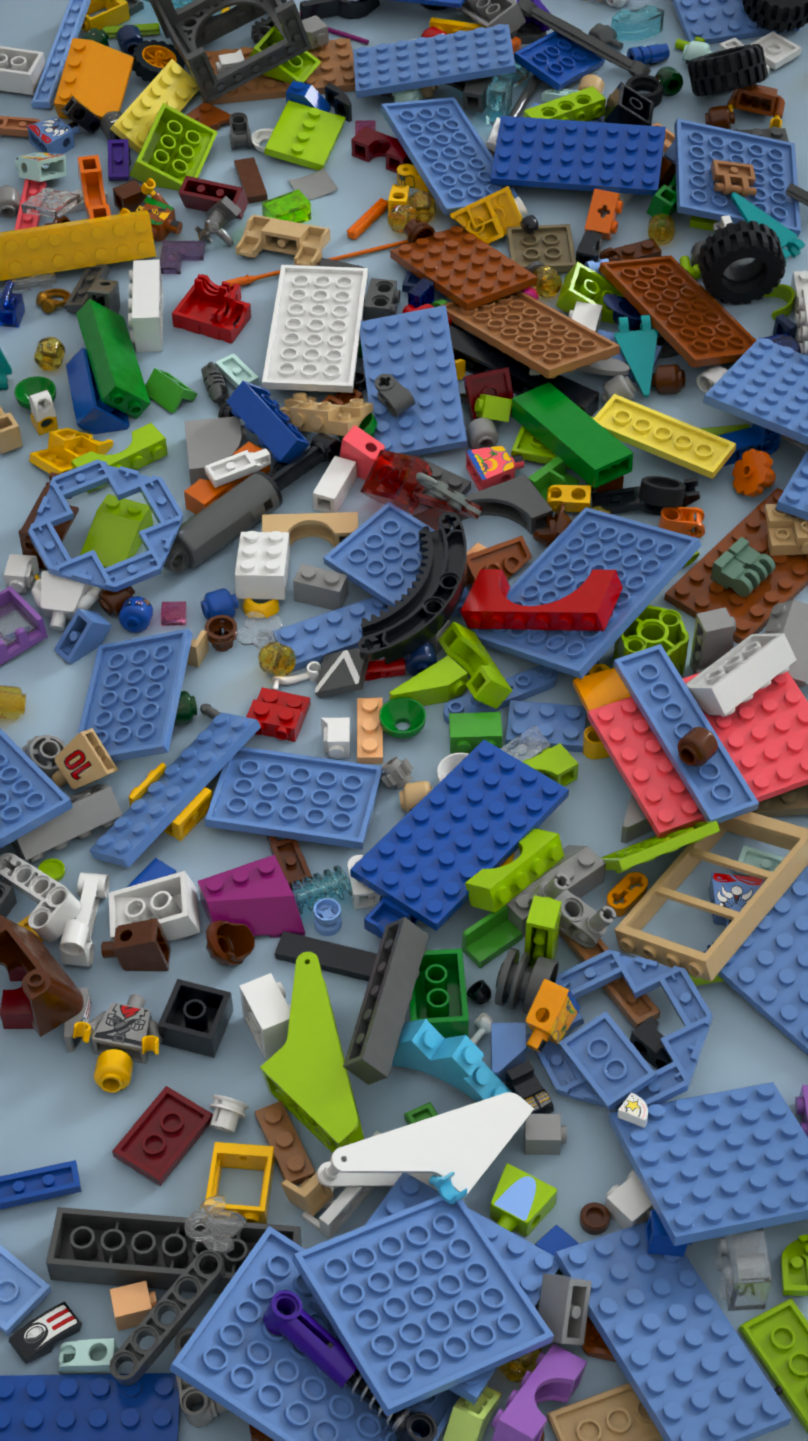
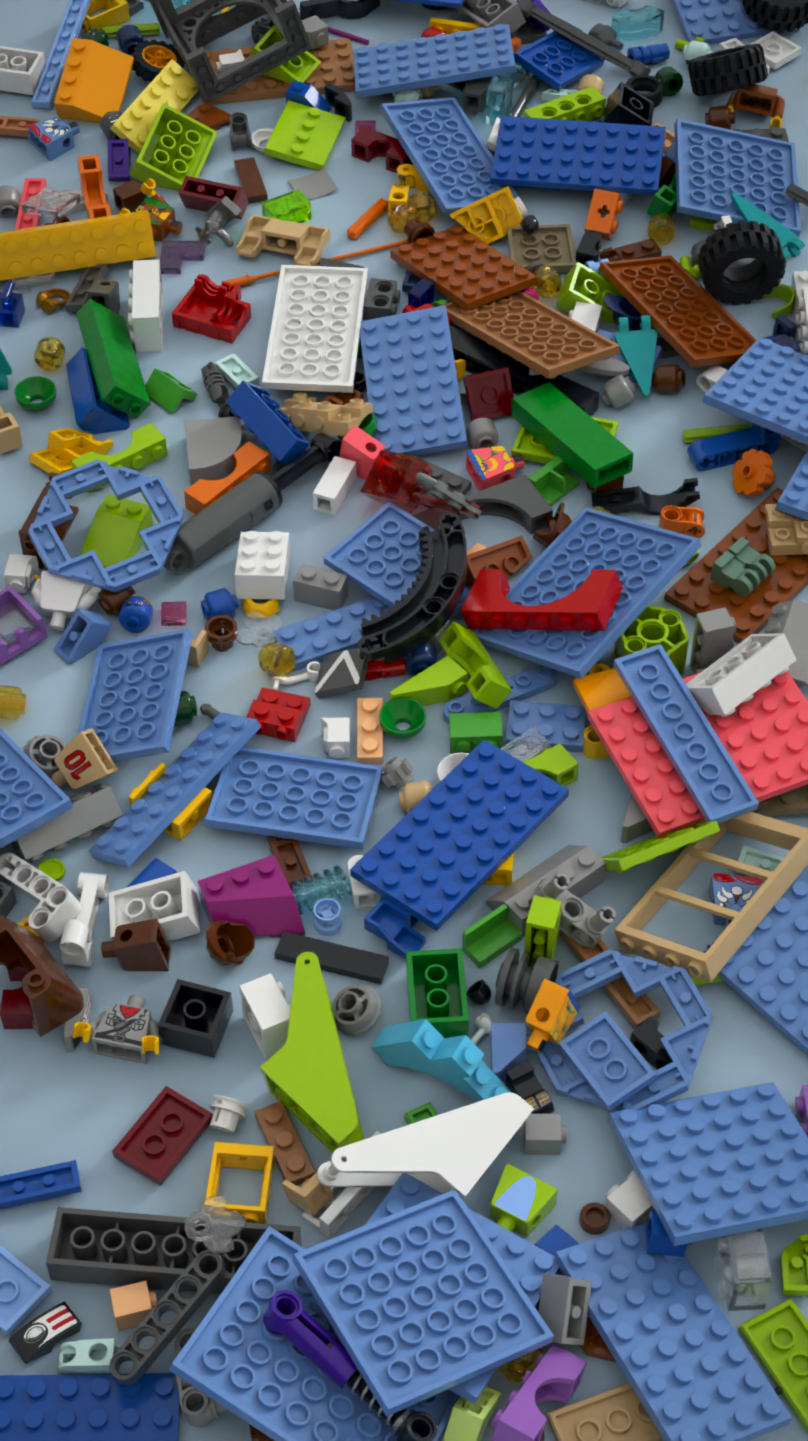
light aqua torso [15,152,67,182] -> none
white leg [29,390,58,435] -> none
black leg [62,96,101,135] -> none
yellow head [94,1049,134,1093] -> none
white hinge [204,448,271,488] -> none
tan arch [262,512,358,548] -> none
dark grey brick [343,917,429,1085] -> none
dark grey piece [374,374,415,417] -> none
medium azure piece [429,1172,467,1204] -> none
lime arch [465,828,564,913] -> none
lime brick [475,394,512,422] -> none
yellow leg [546,485,591,512] -> none
light yellow plate [593,394,736,479] -> none
light orange beam [606,872,648,916] -> none
white tile [618,1093,648,1128] -> none
black tyre [639,476,686,508] -> none
reddish brown head [677,727,718,767] -> none
medium nougat plate [710,159,757,197] -> none
none -> light grey piece [332,984,382,1035]

